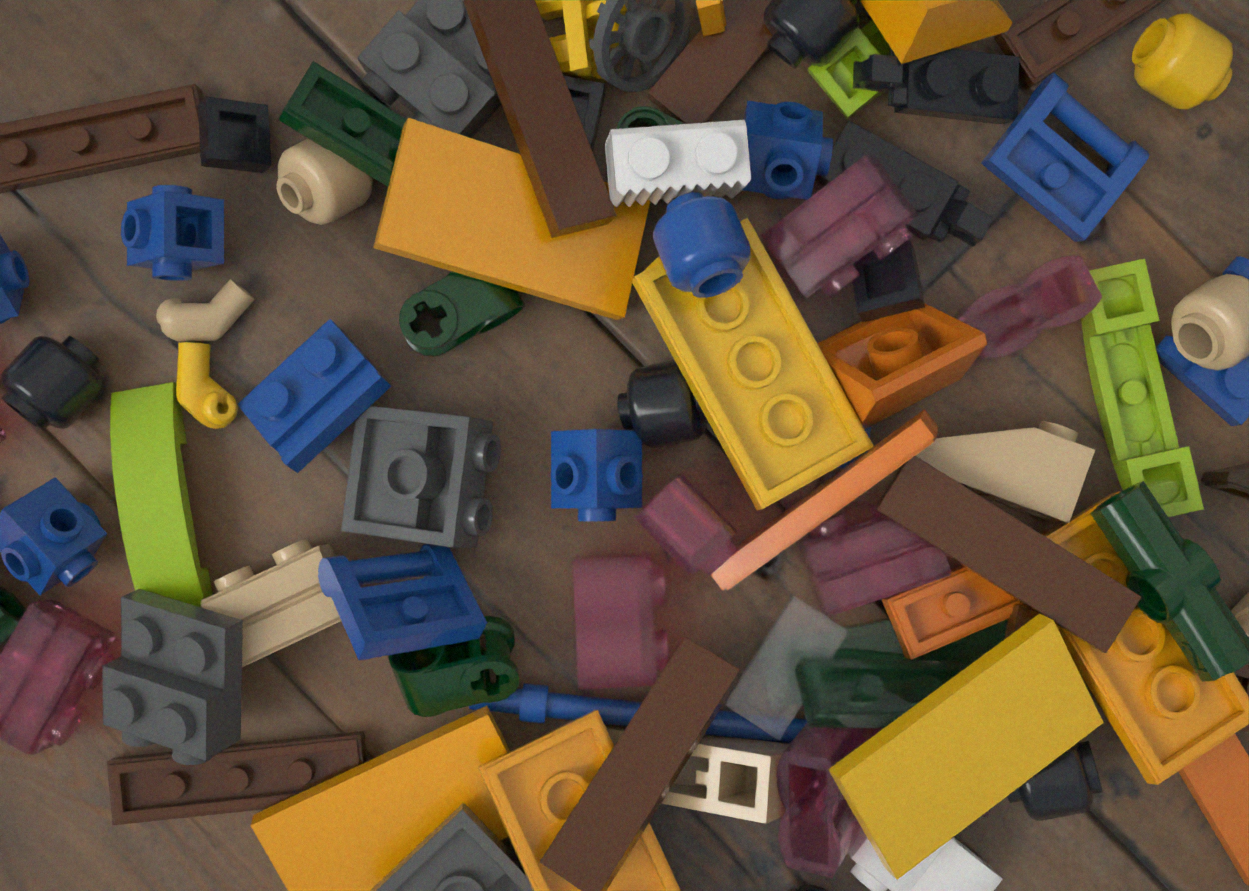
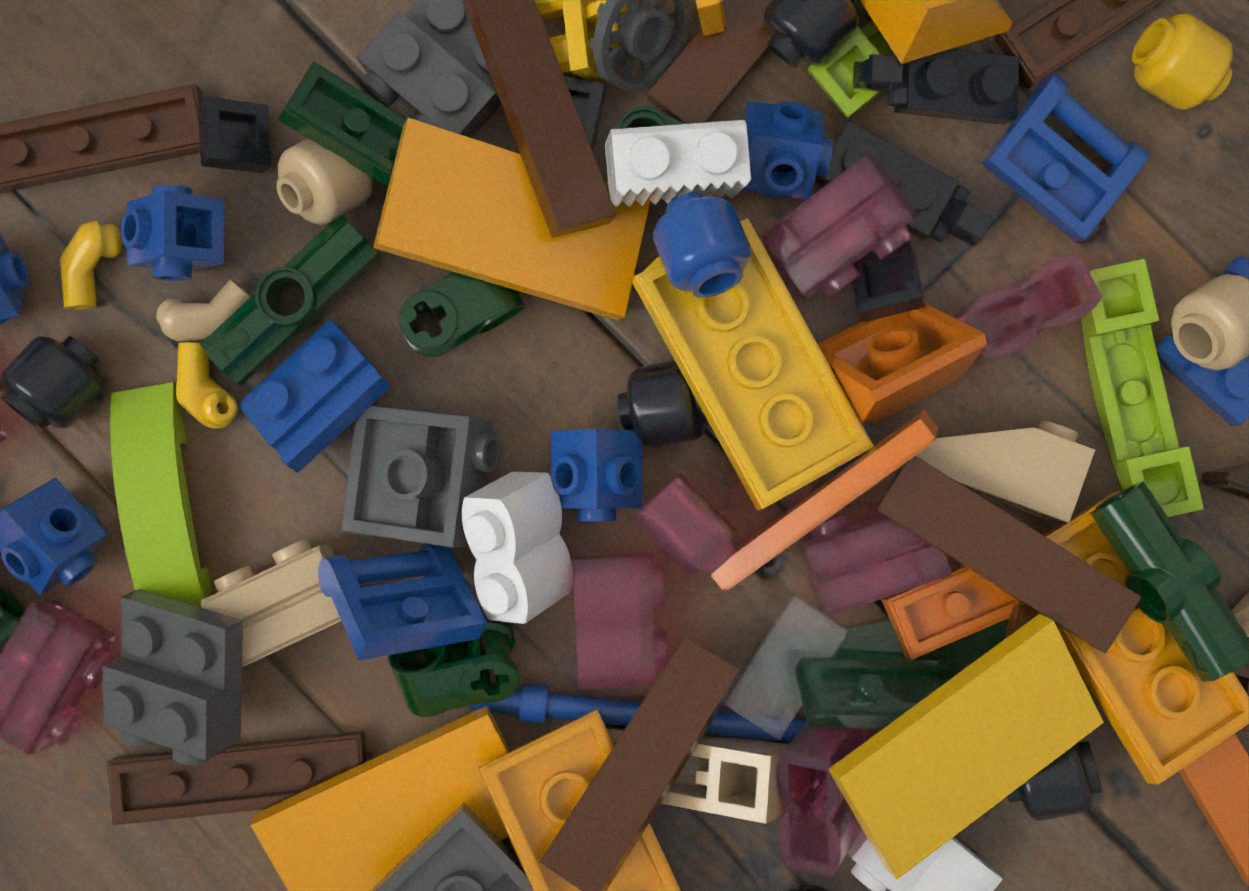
none -> yellow arm [60,221,122,310]
none -> dark green piece [200,215,381,386]
none -> white brick [462,472,573,624]

